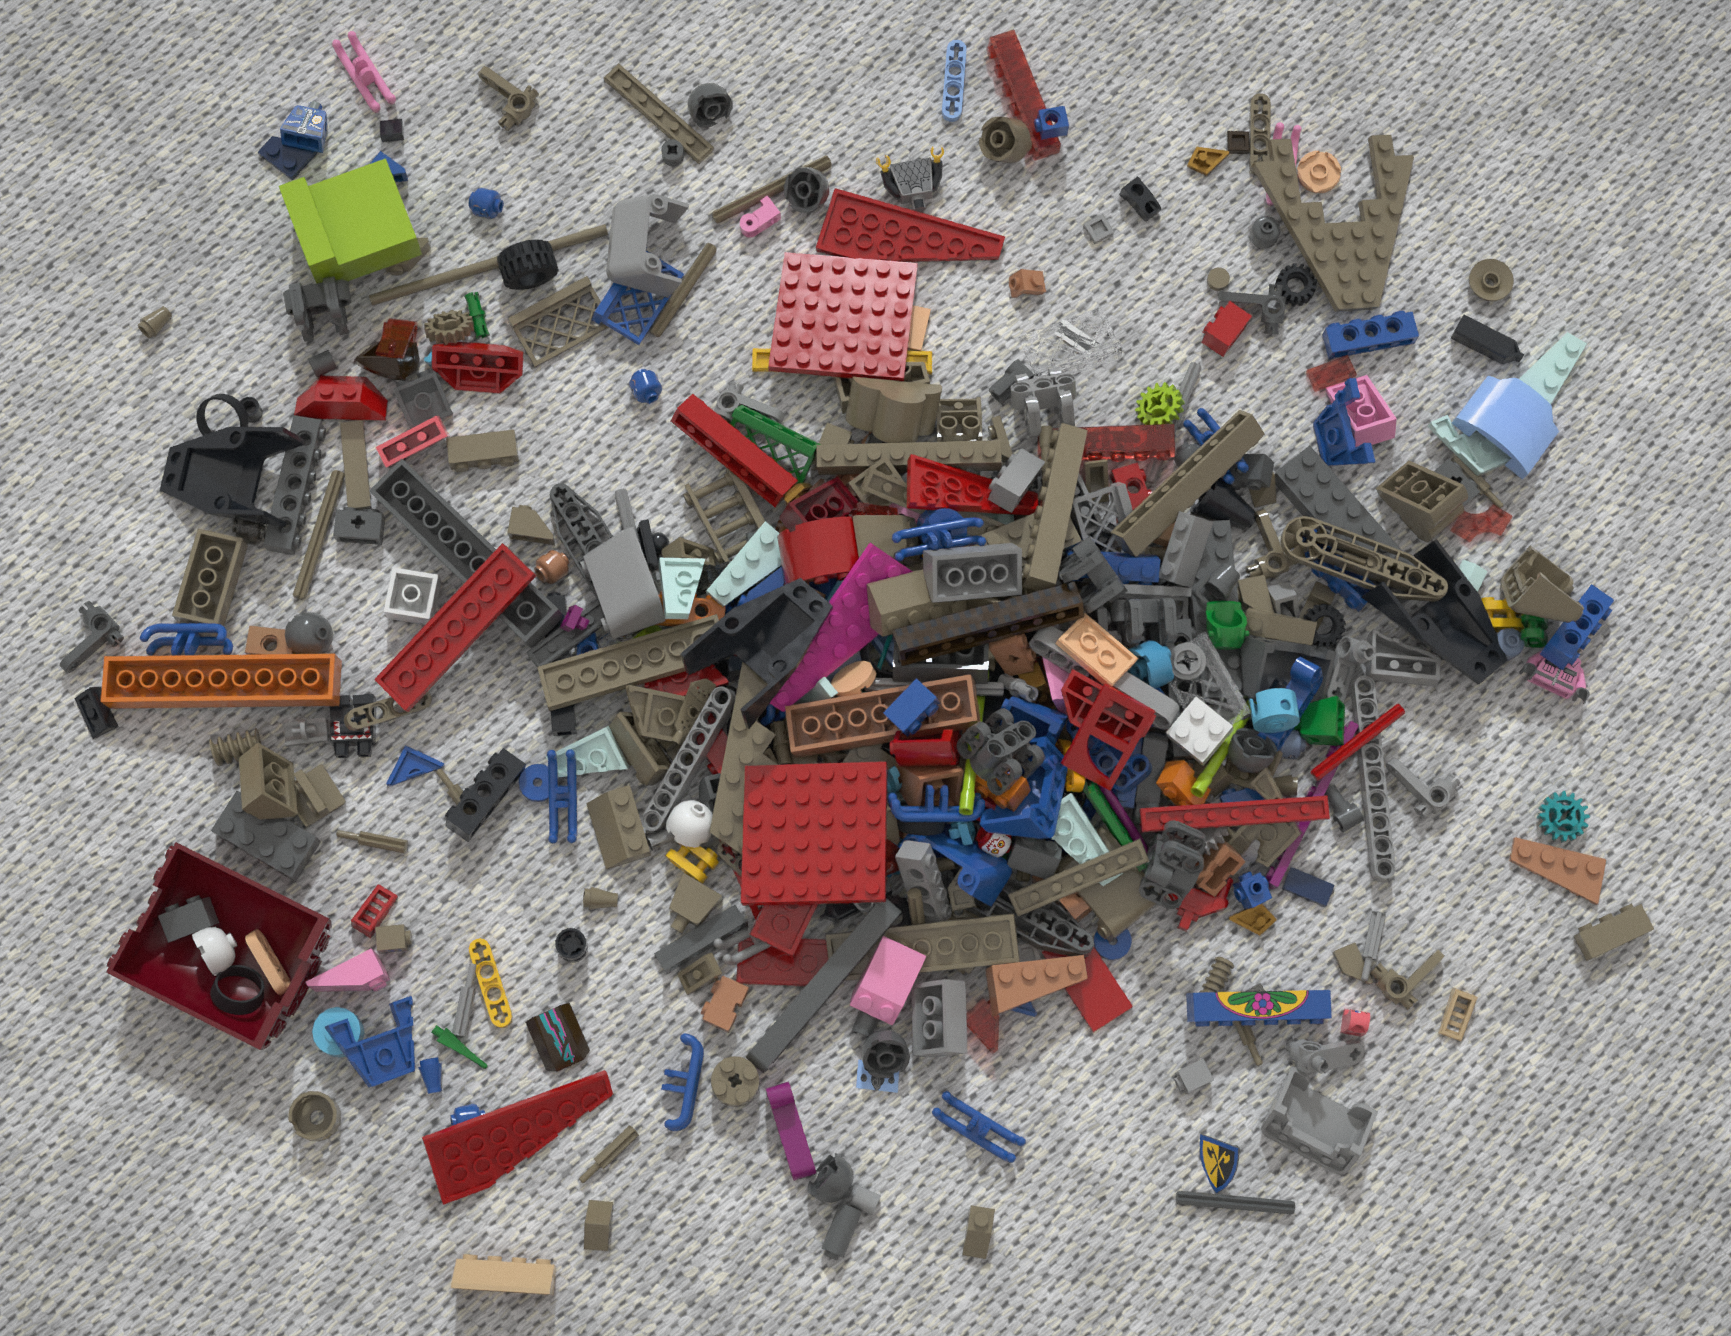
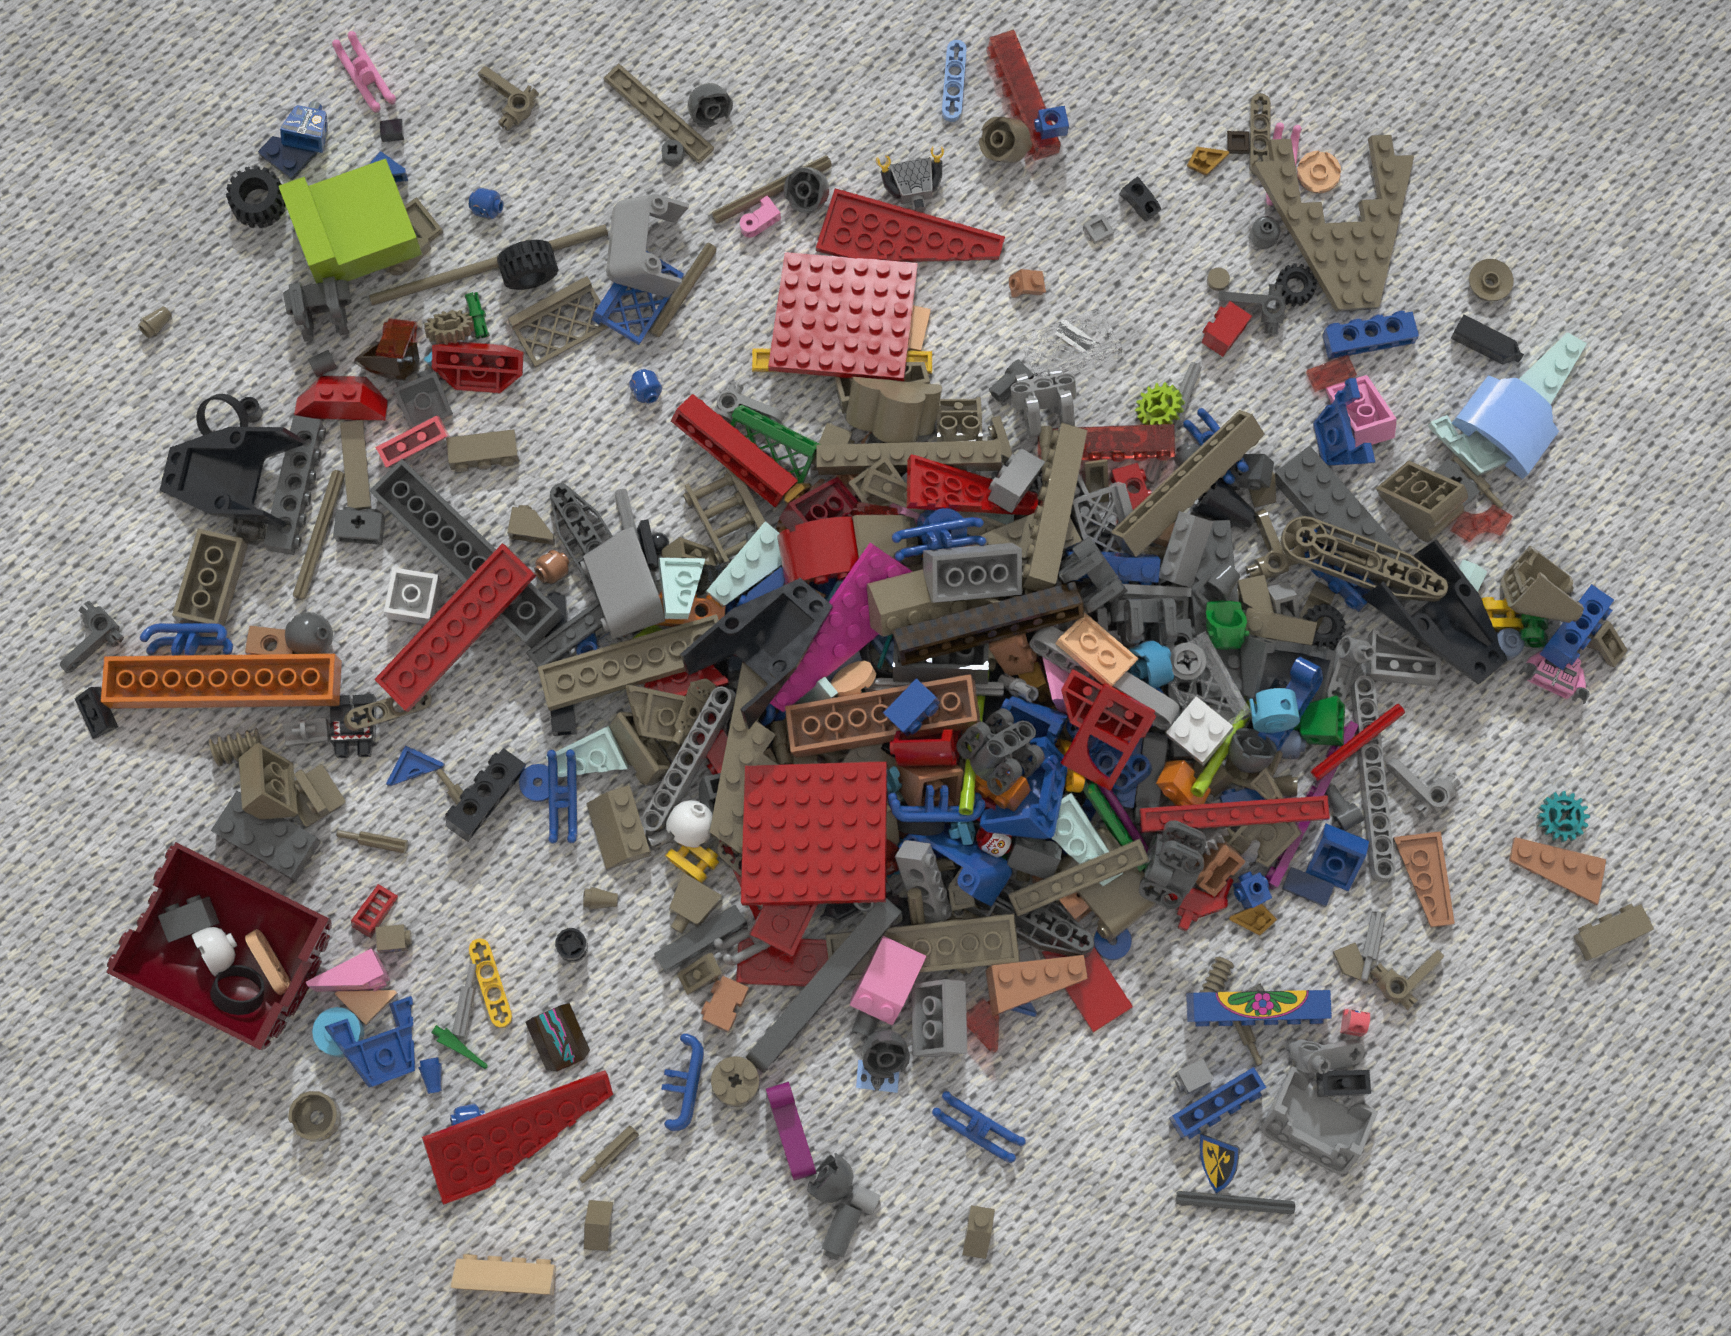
magenta tile [560,605,589,632] -> none
tan slope [1438,987,1478,1041] -> none
none -> black tyre [226,166,286,228]
none -> light nougat tile [335,990,398,1025]
none -> dark tan tile [404,197,443,242]
none -> blue brick [1169,1067,1266,1139]
none -> blue slope [1305,823,1369,892]
none -> black brick [1316,1070,1371,1097]
none -> nougat wing [1393,831,1455,928]
none -> dark tan slope [1586,621,1628,667]

